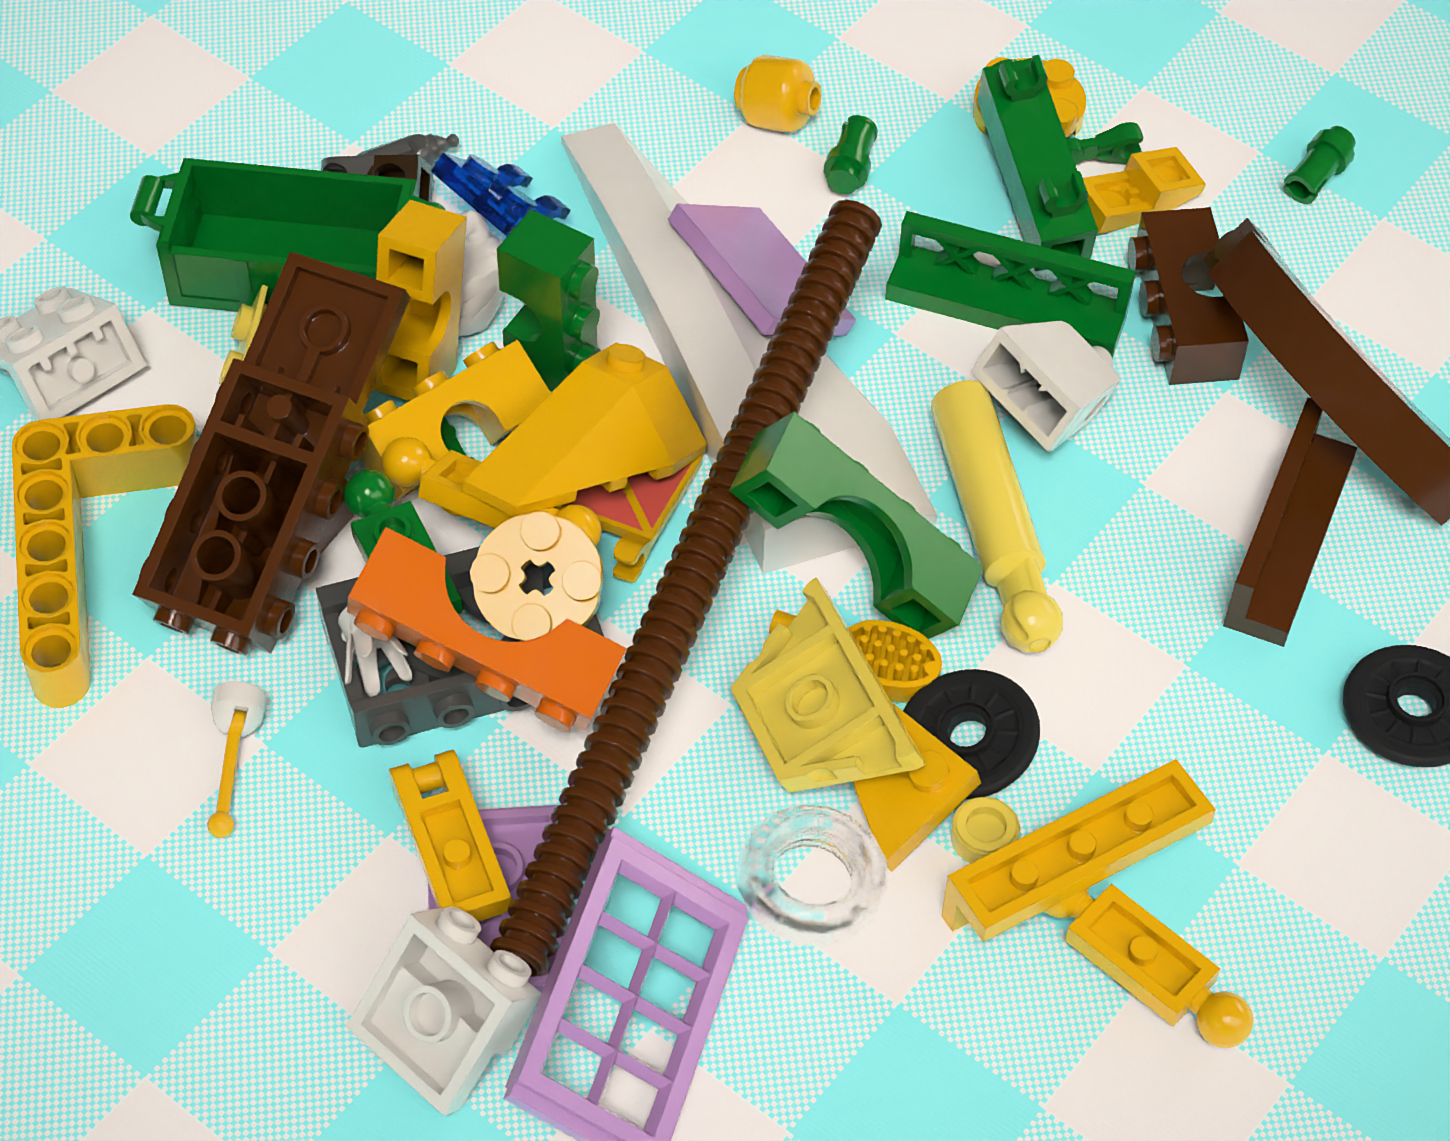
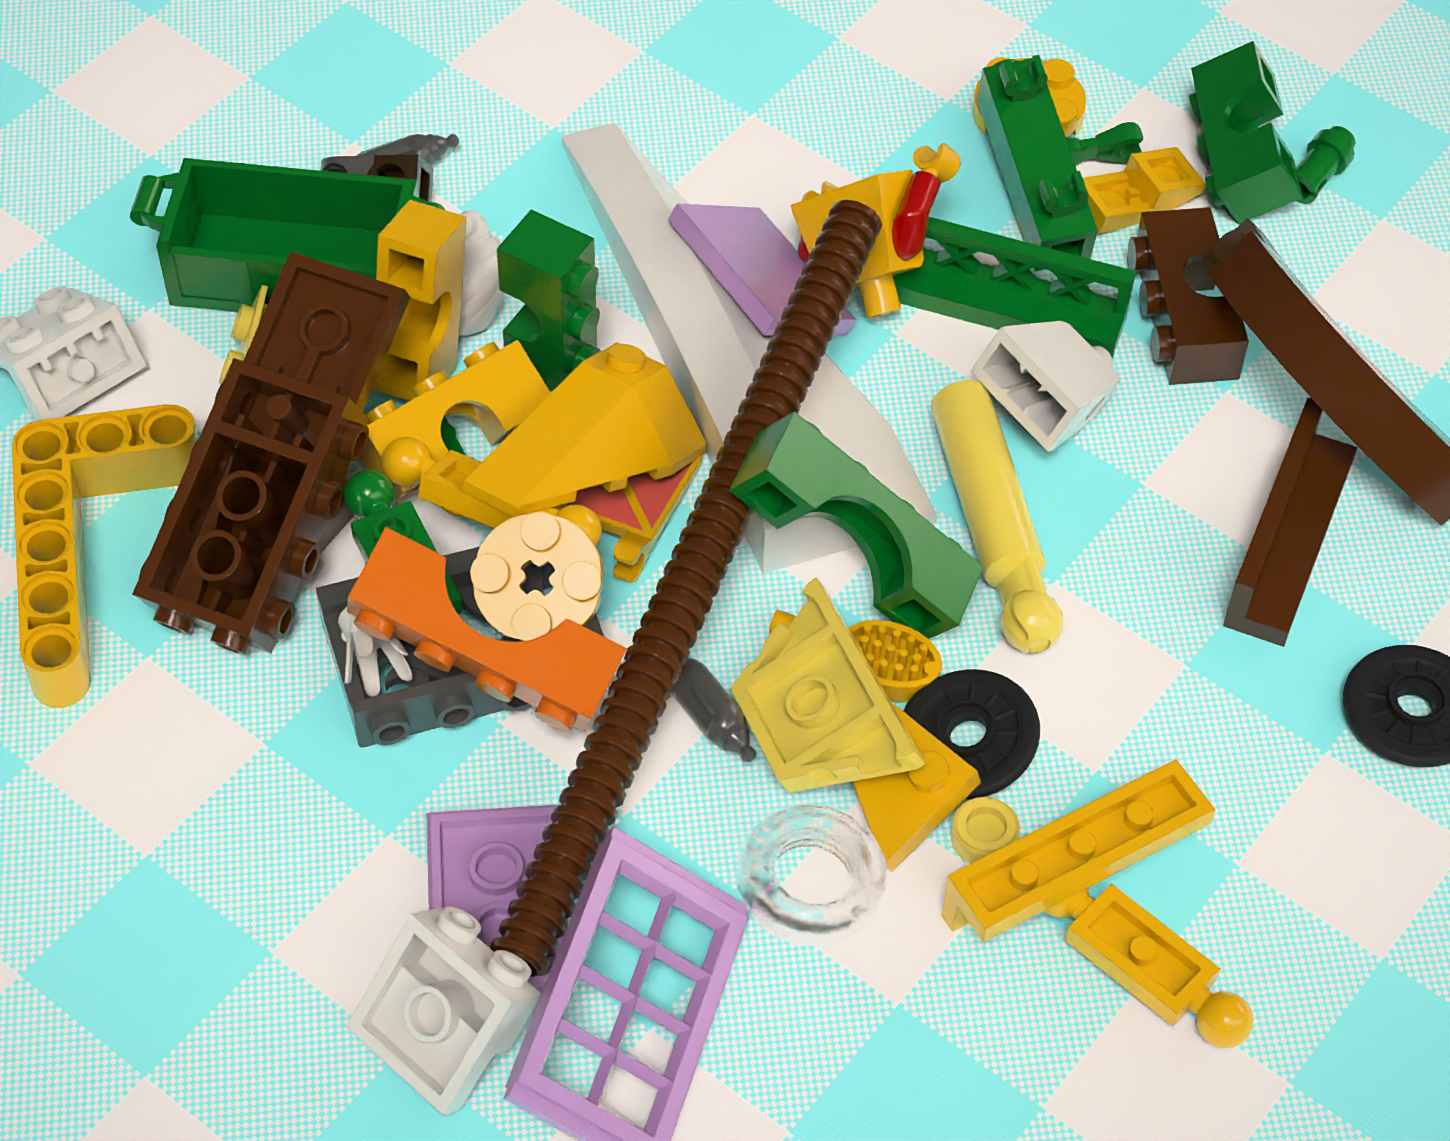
hinge [207,681,266,838] -> none
yellow plate [388,749,512,922] -> none
clear blue plate [431,152,571,237] -> none
yellow head [734,54,822,133] -> none
green animal [823,115,878,194] -> none
none -> dark grey piece [673,658,756,762]
none -> yellow torso [790,143,961,318]
none -> green arch [1189,41,1302,224]

